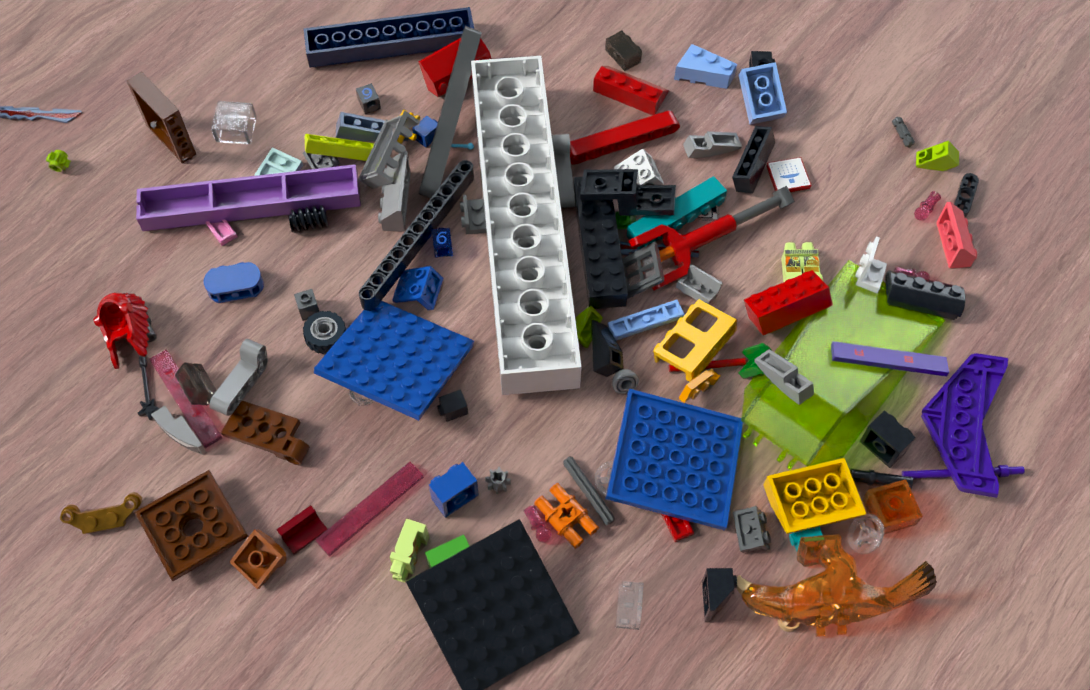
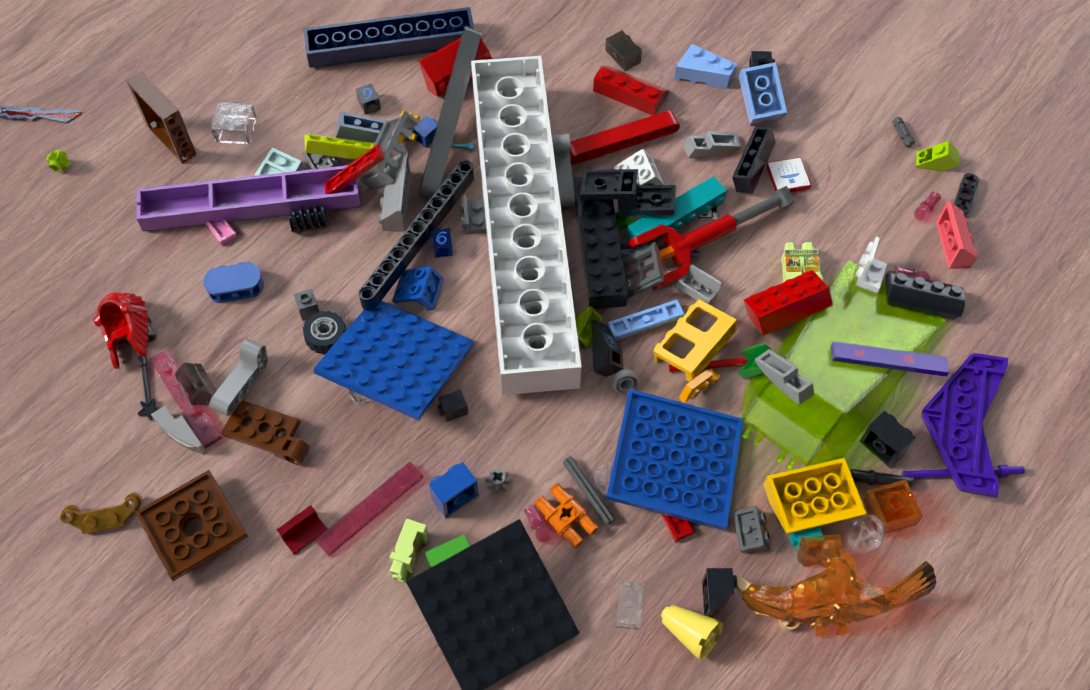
dark orange slope [229,529,287,589] -> none
none -> red tile [324,144,384,194]
none -> light yellow cone [661,605,723,660]

